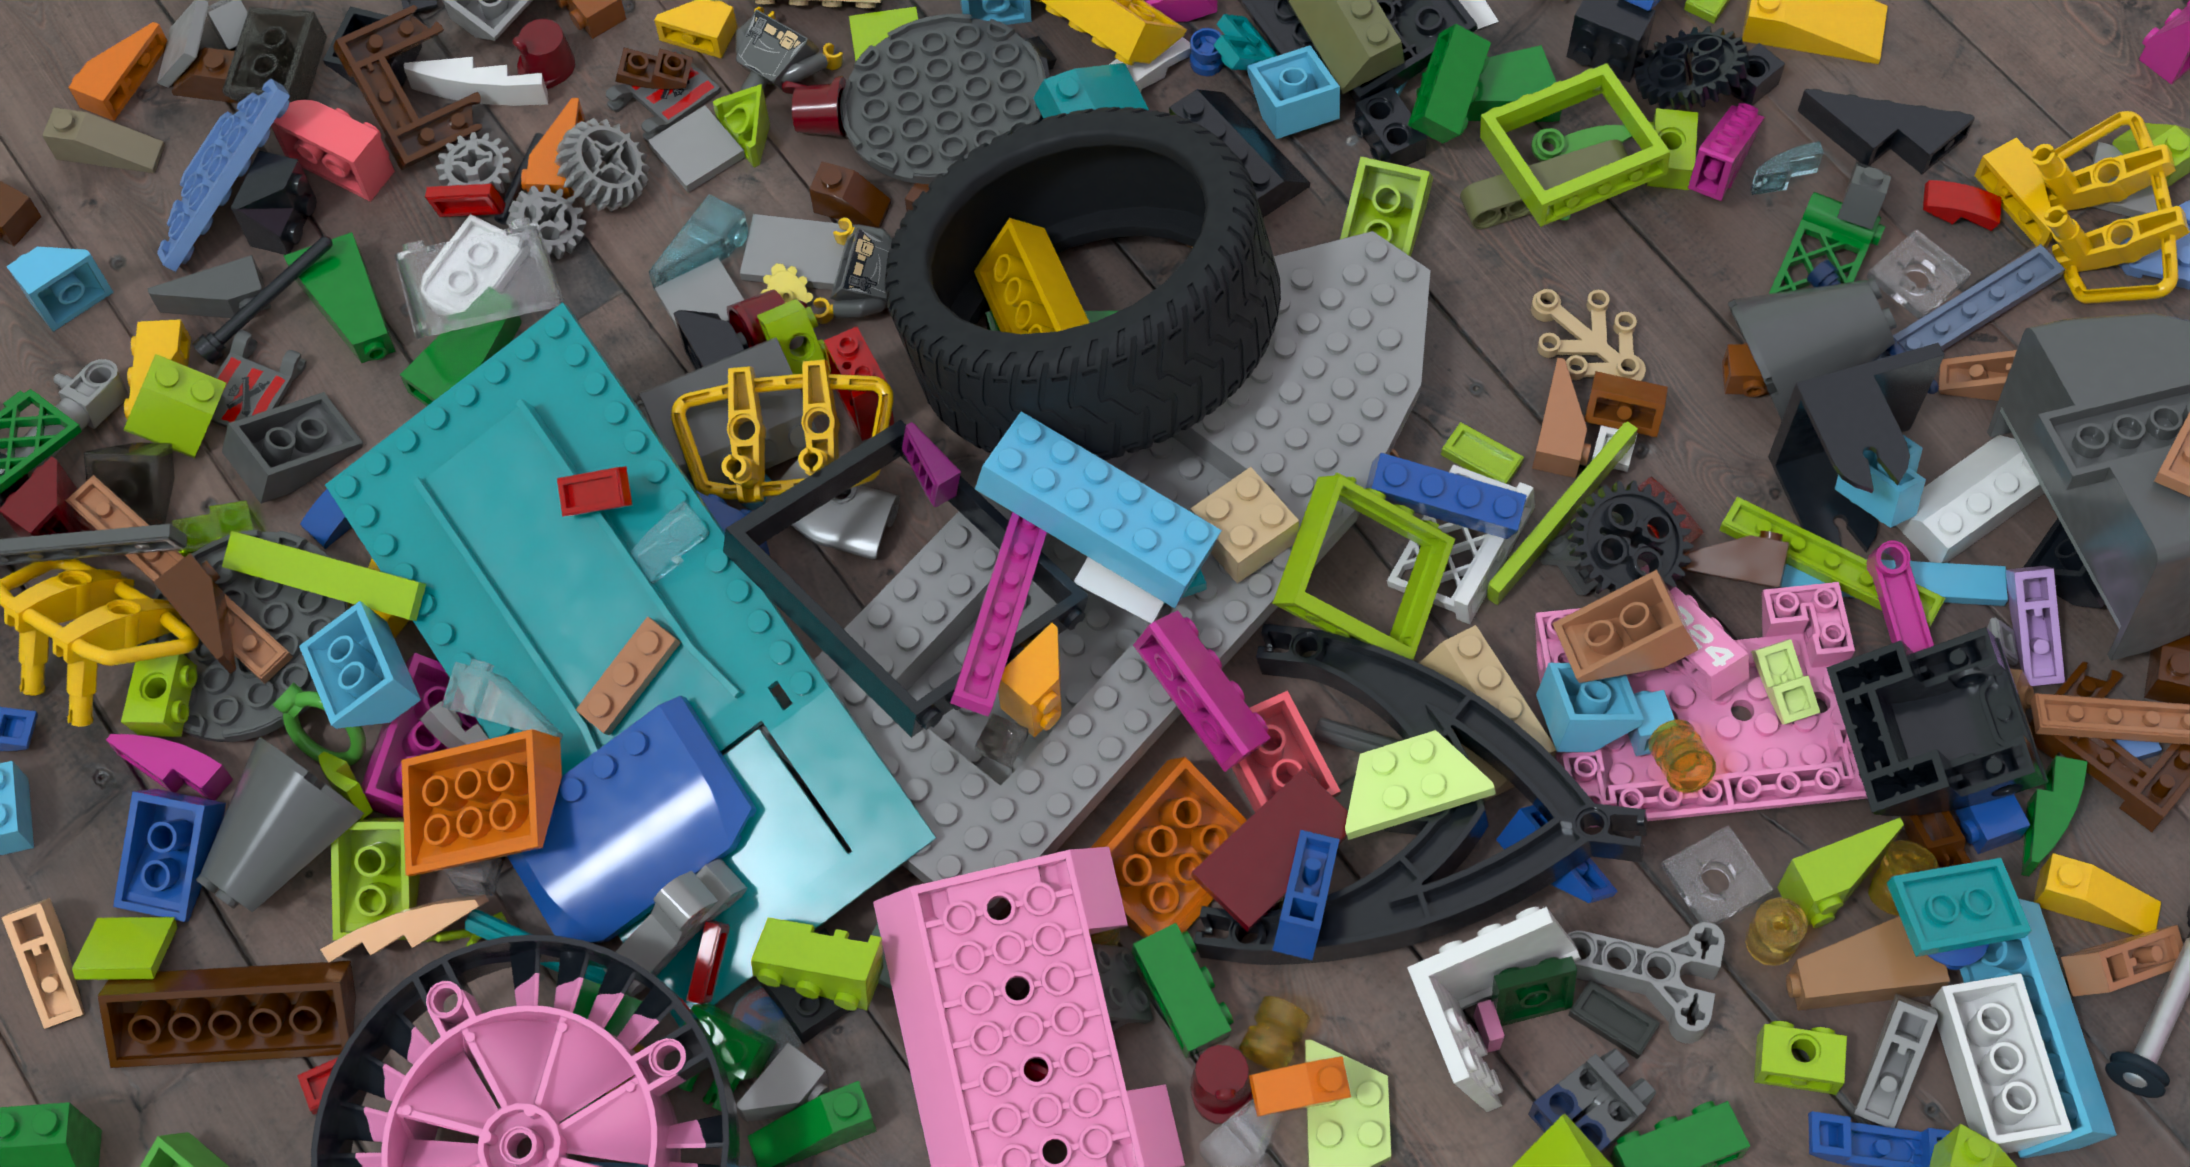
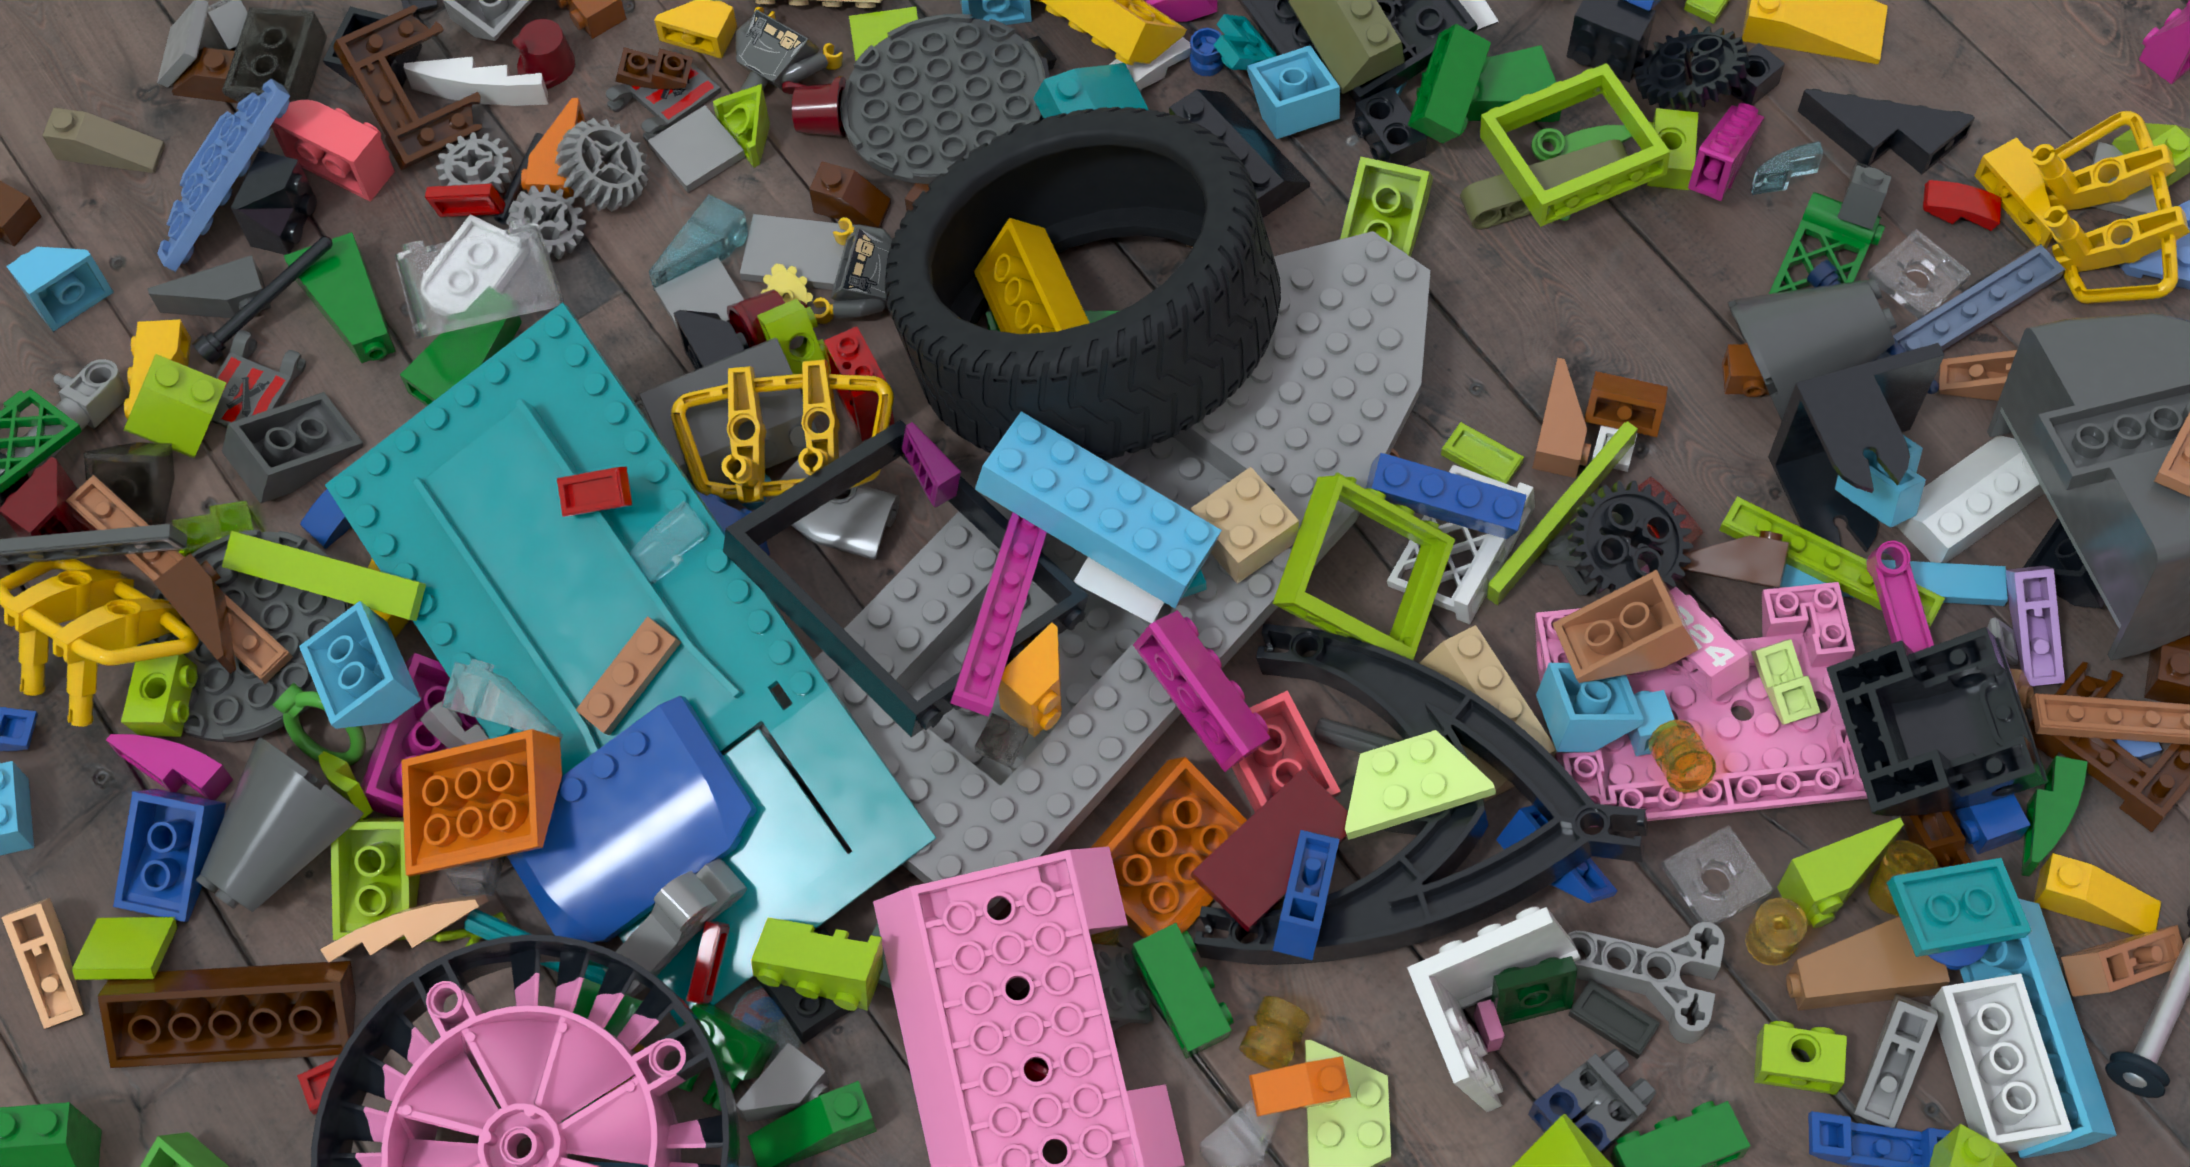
orange slope [68,22,167,121] -> none
dark red hat [1190,1045,1252,1125] -> none
tan plant [1531,289,1646,381] -> none

